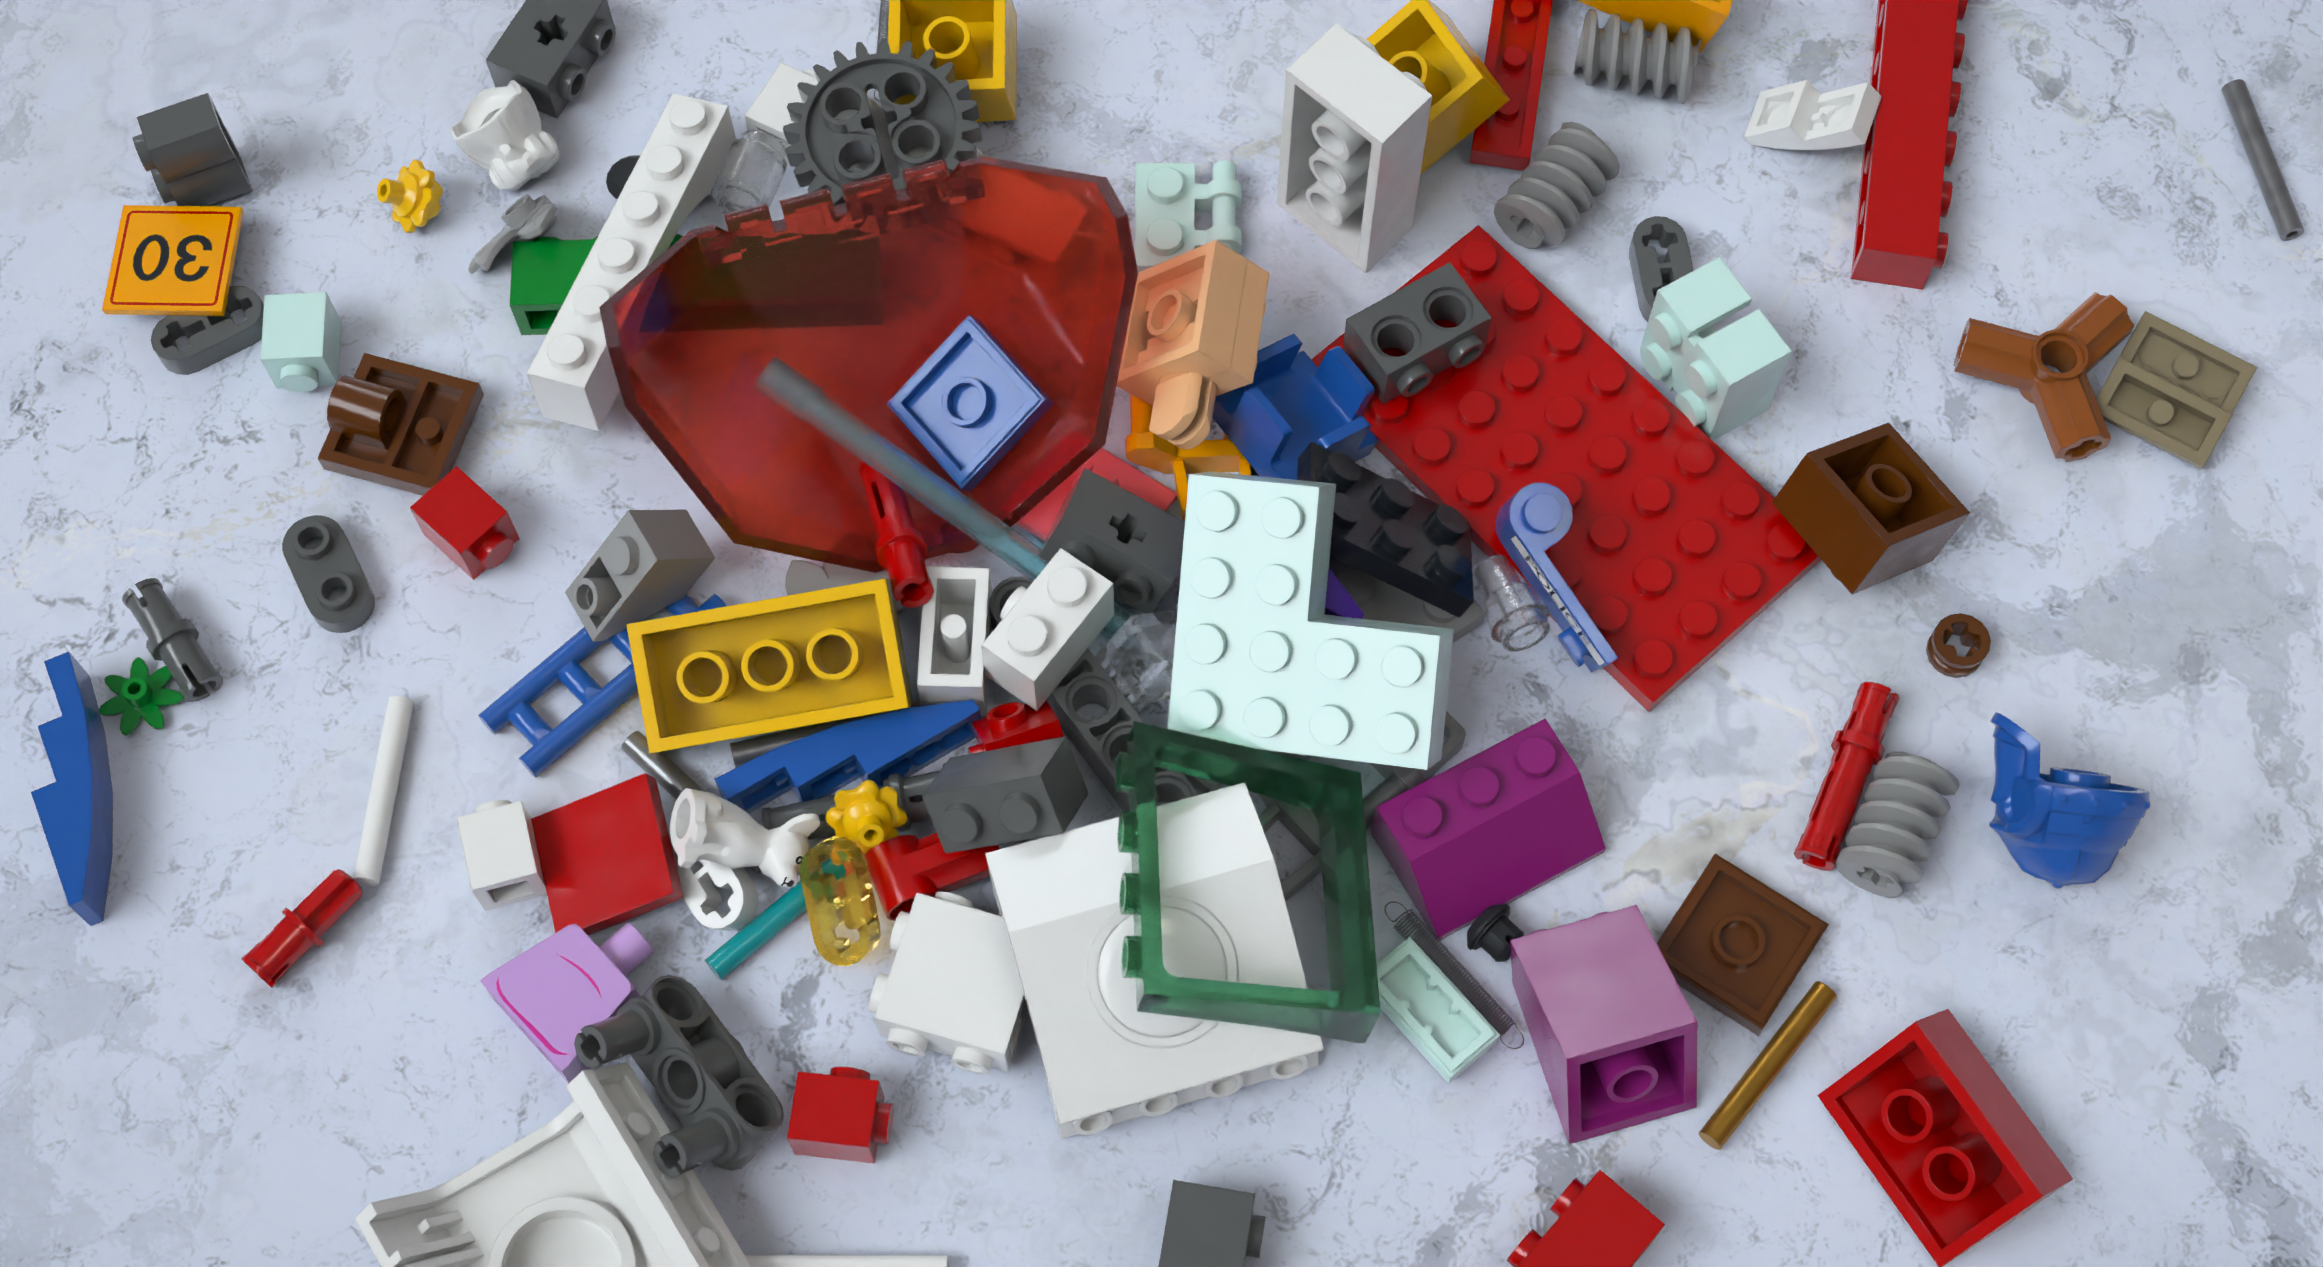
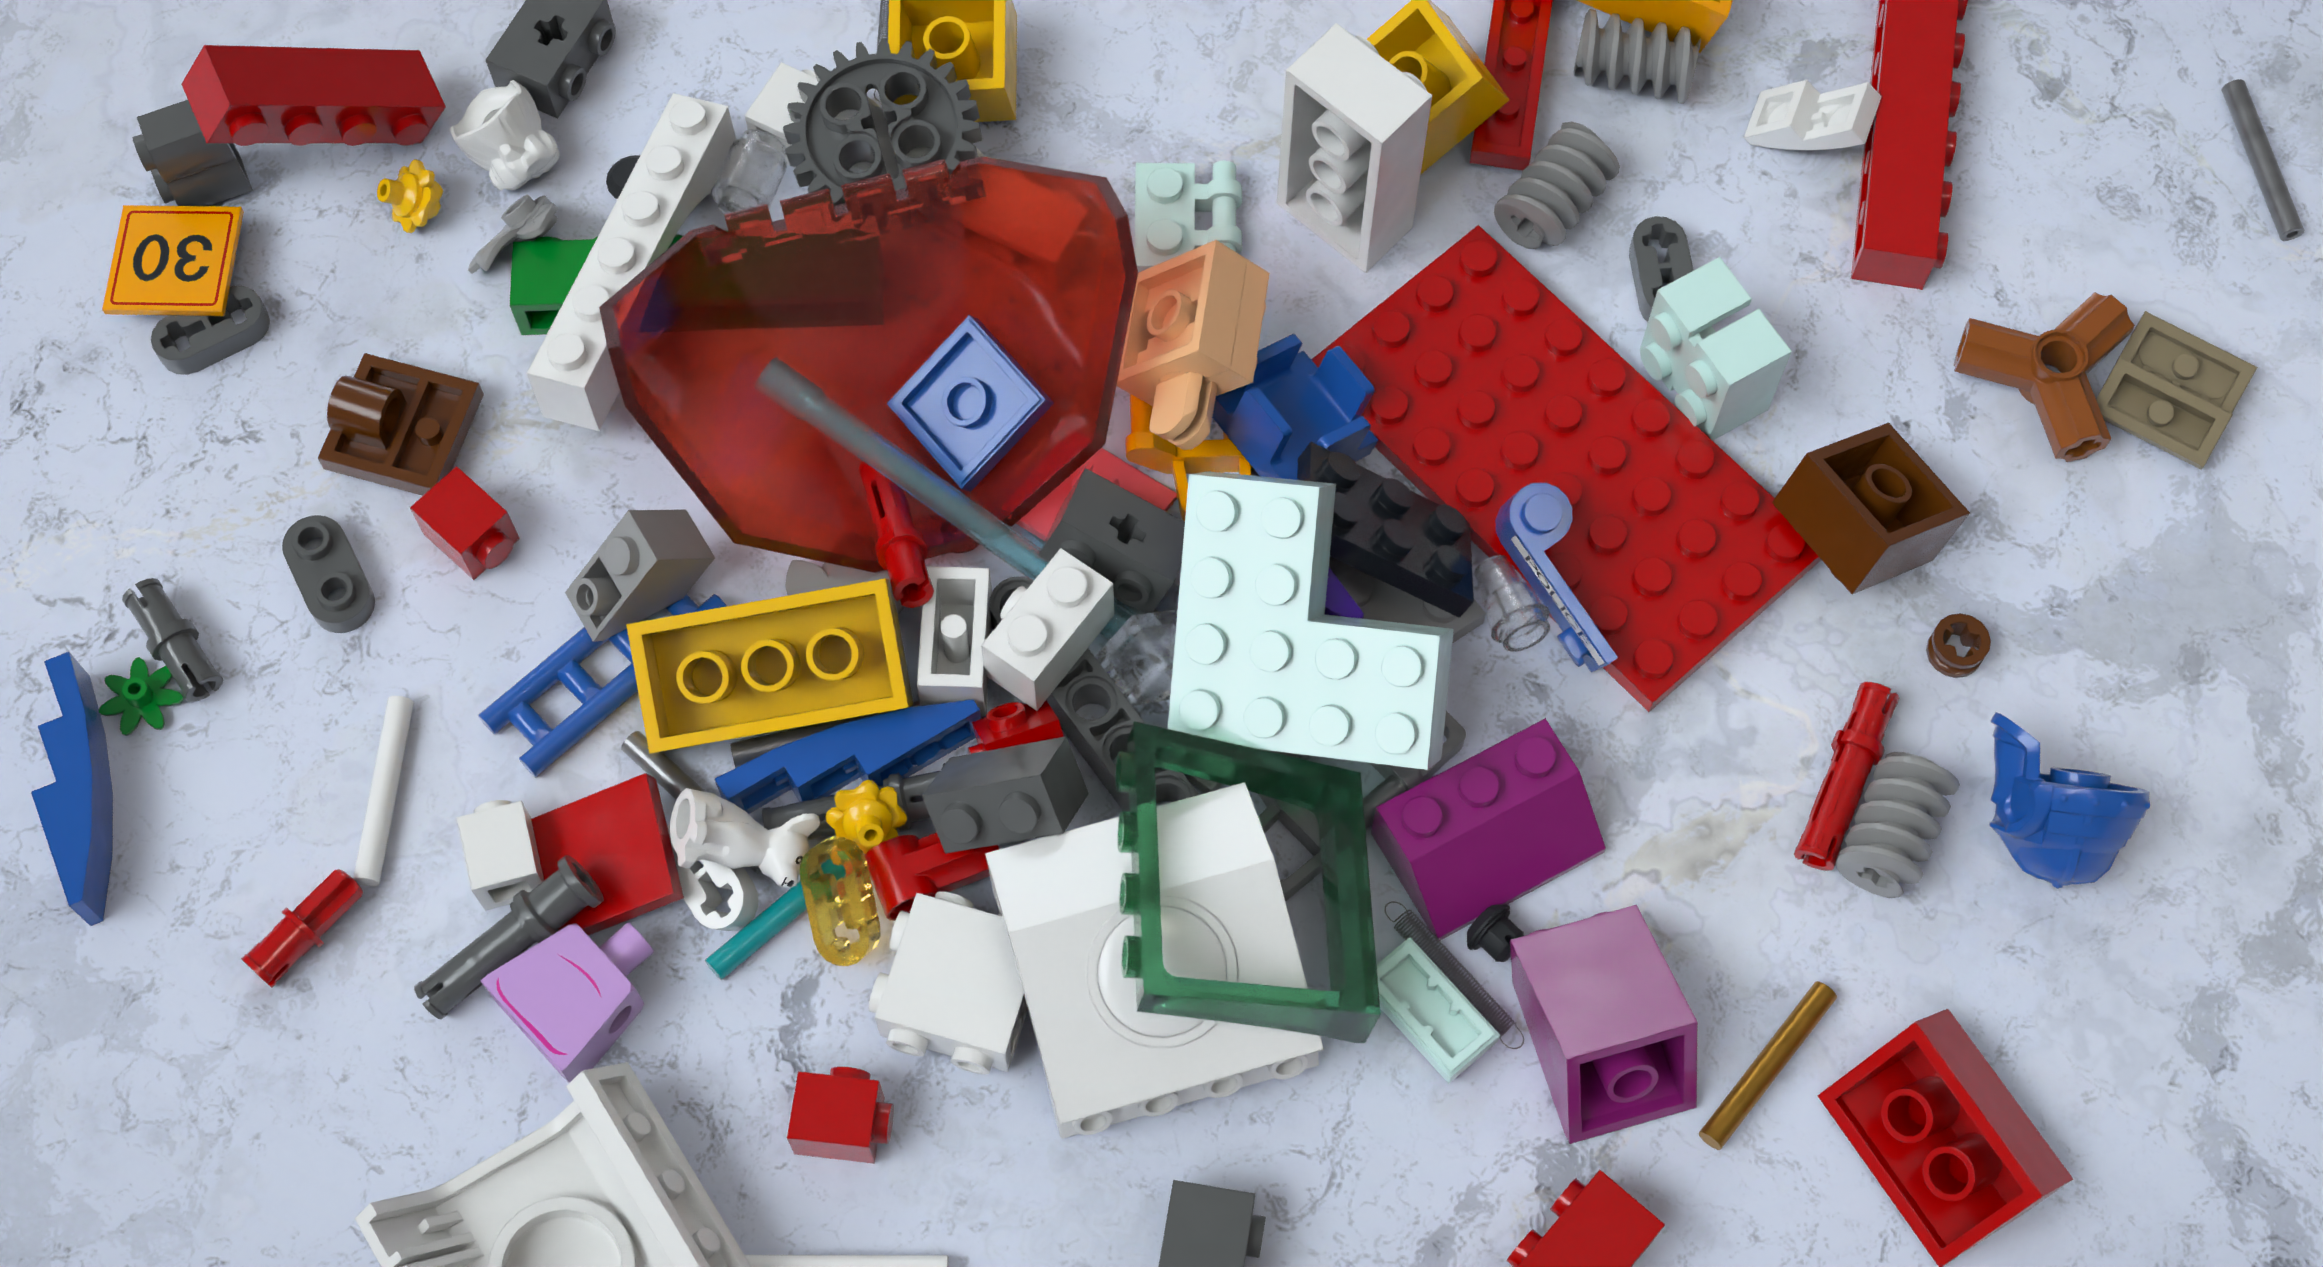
light aqua brick [260,292,341,392] -> none
dark grey piece [574,975,784,1178] -> none
dark grey brick [1343,262,1492,404] -> none
reddish brown tile [1657,853,1829,1036] -> none
none -> red brick [181,45,446,146]
none -> dark grey pin [414,855,604,1019]

